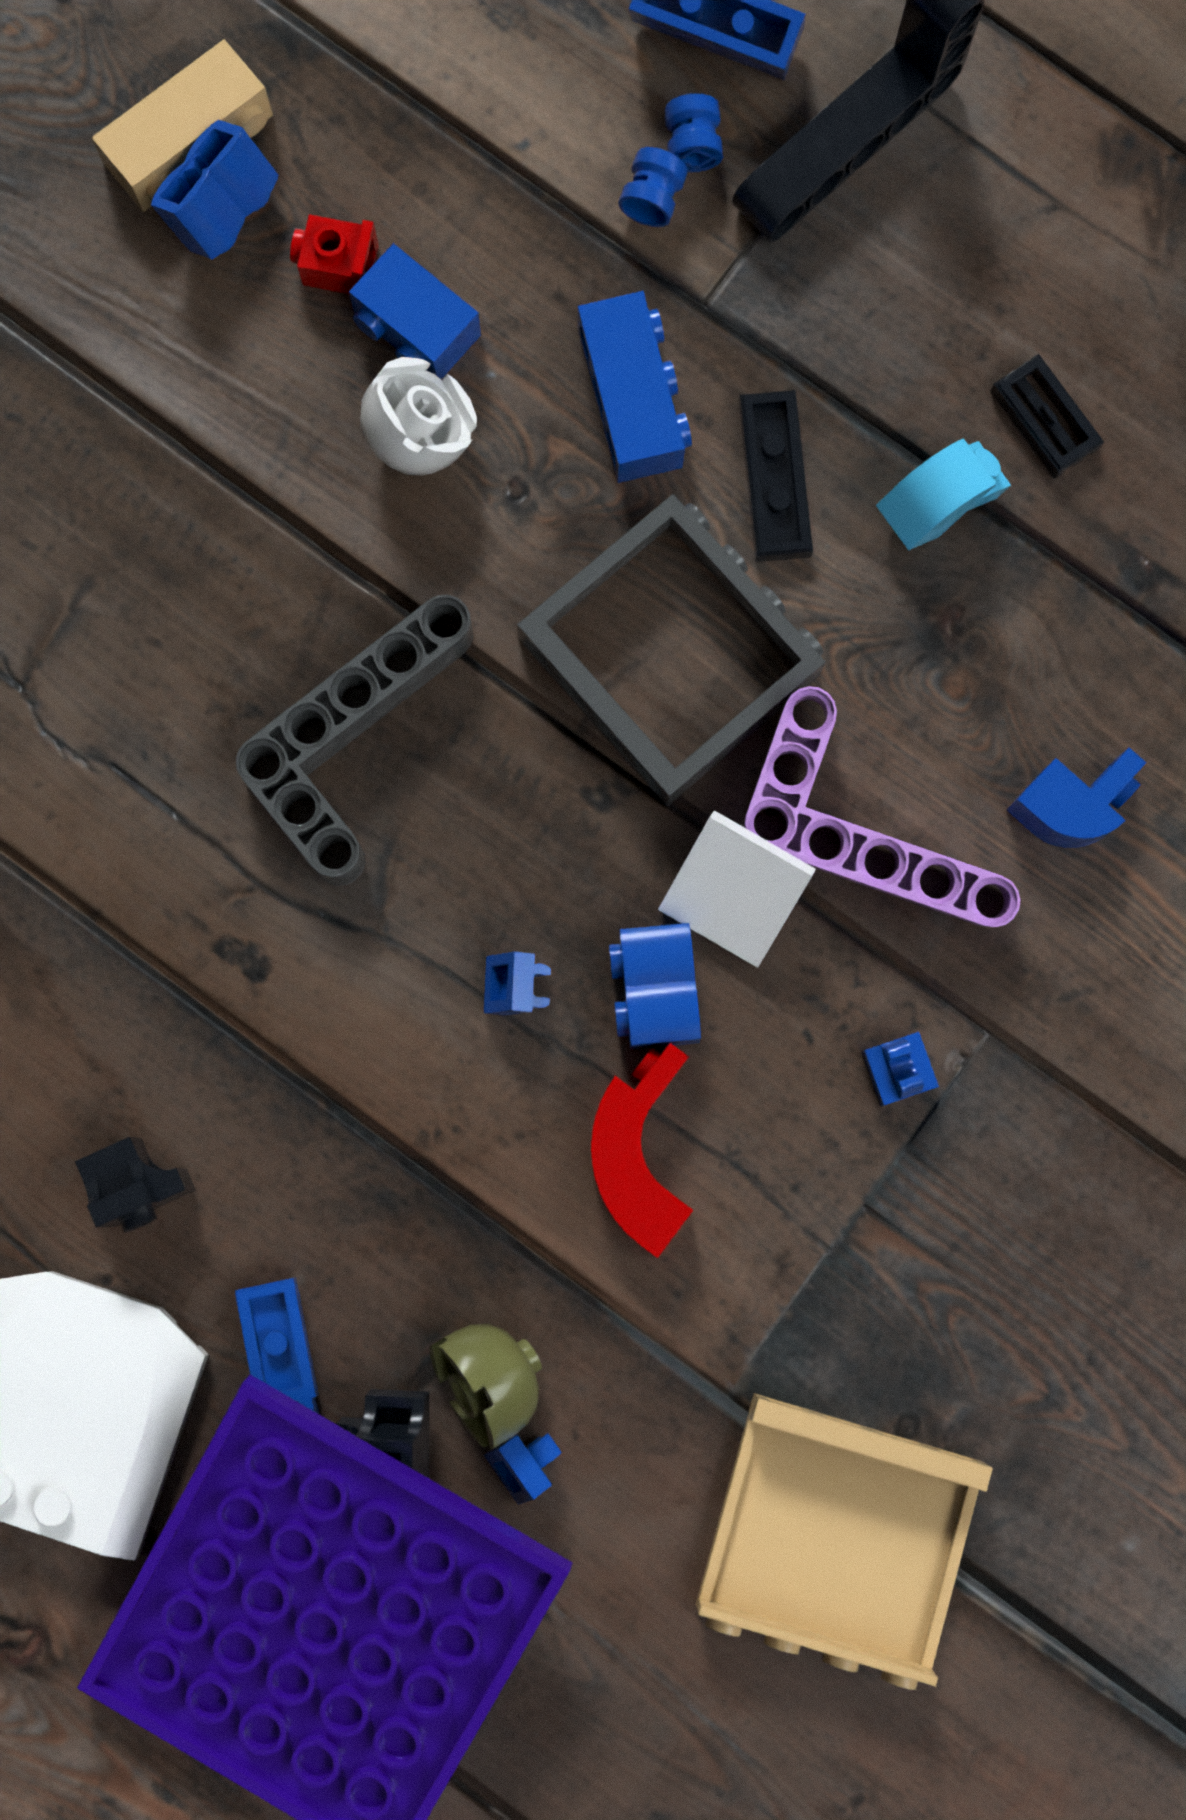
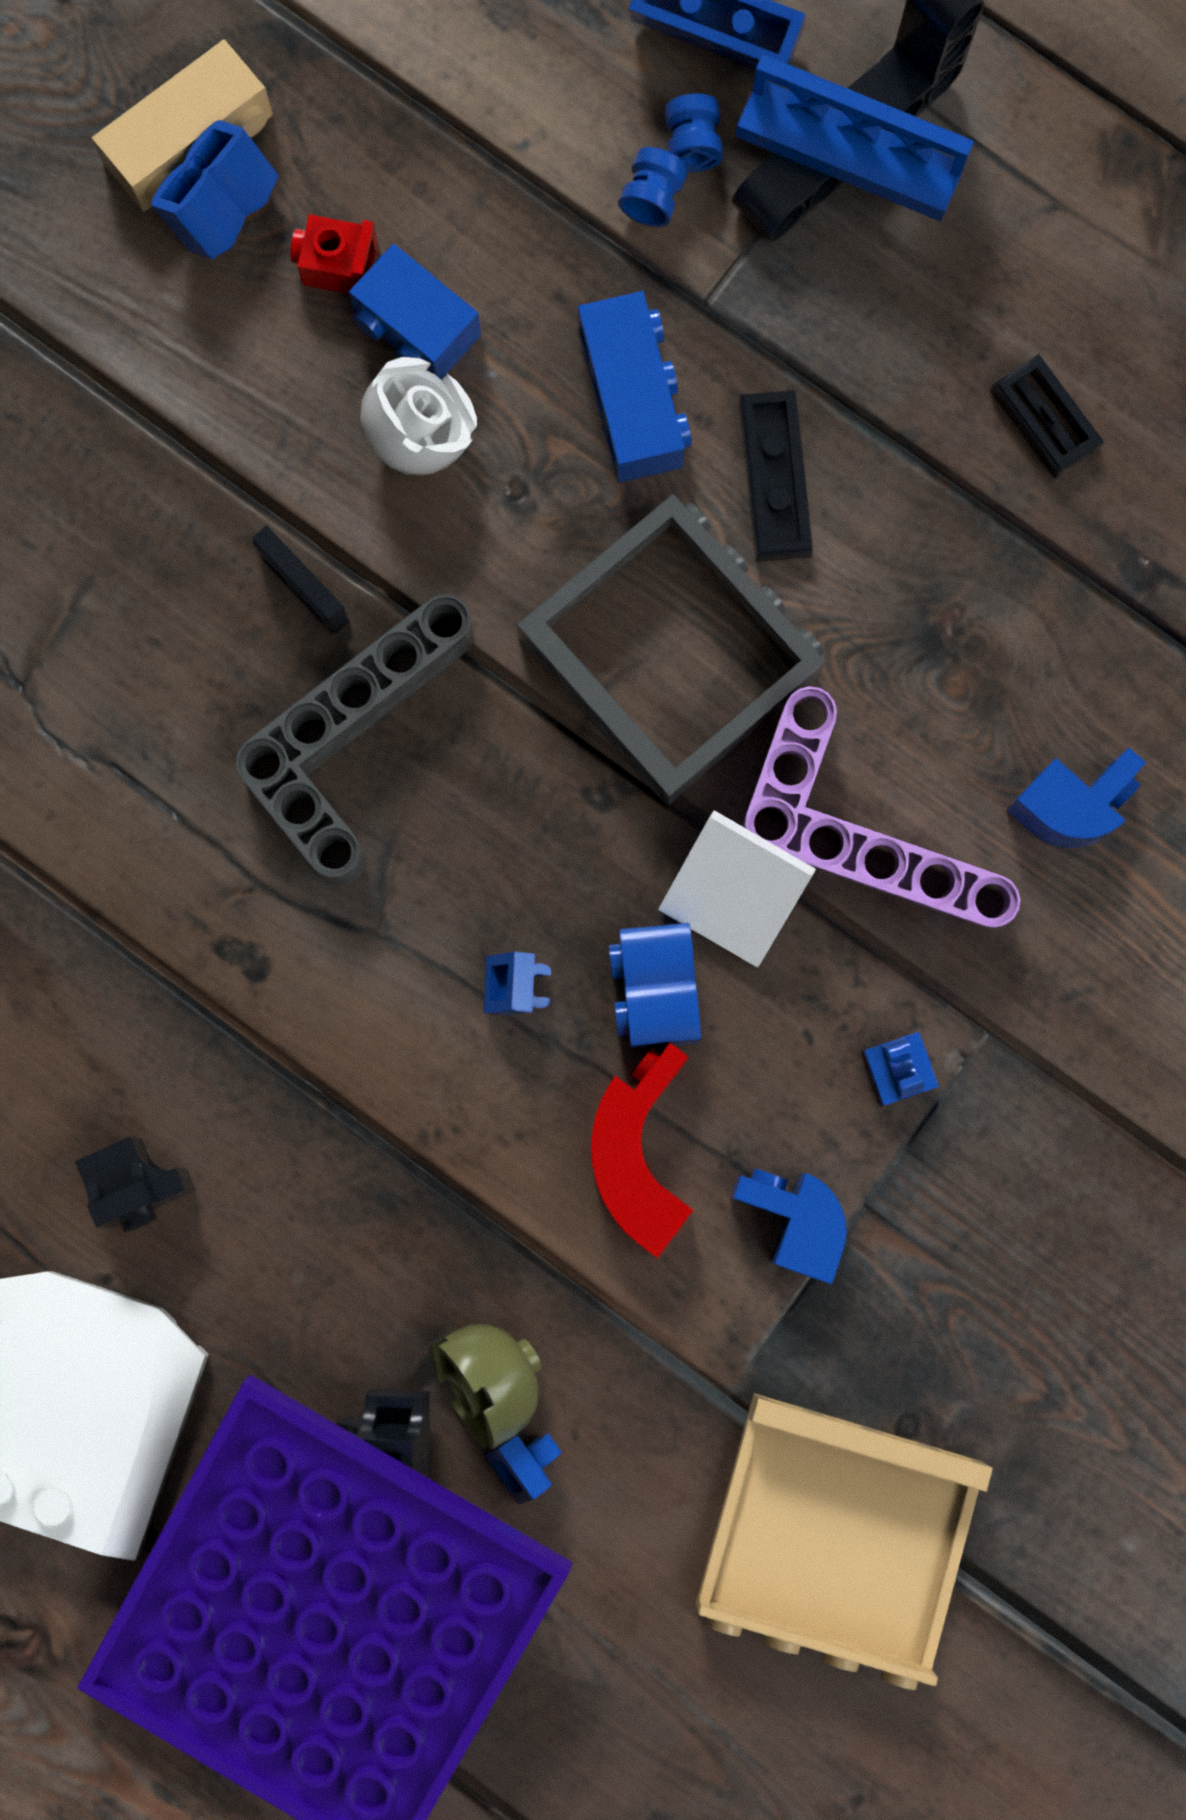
blue hinge [235,1277,320,1415] -> none
medium azure brick [876,438,1011,551] -> none
none -> black tile [252,525,350,635]
none -> blue brick [730,1169,846,1284]
none -> blue fence [735,54,974,222]

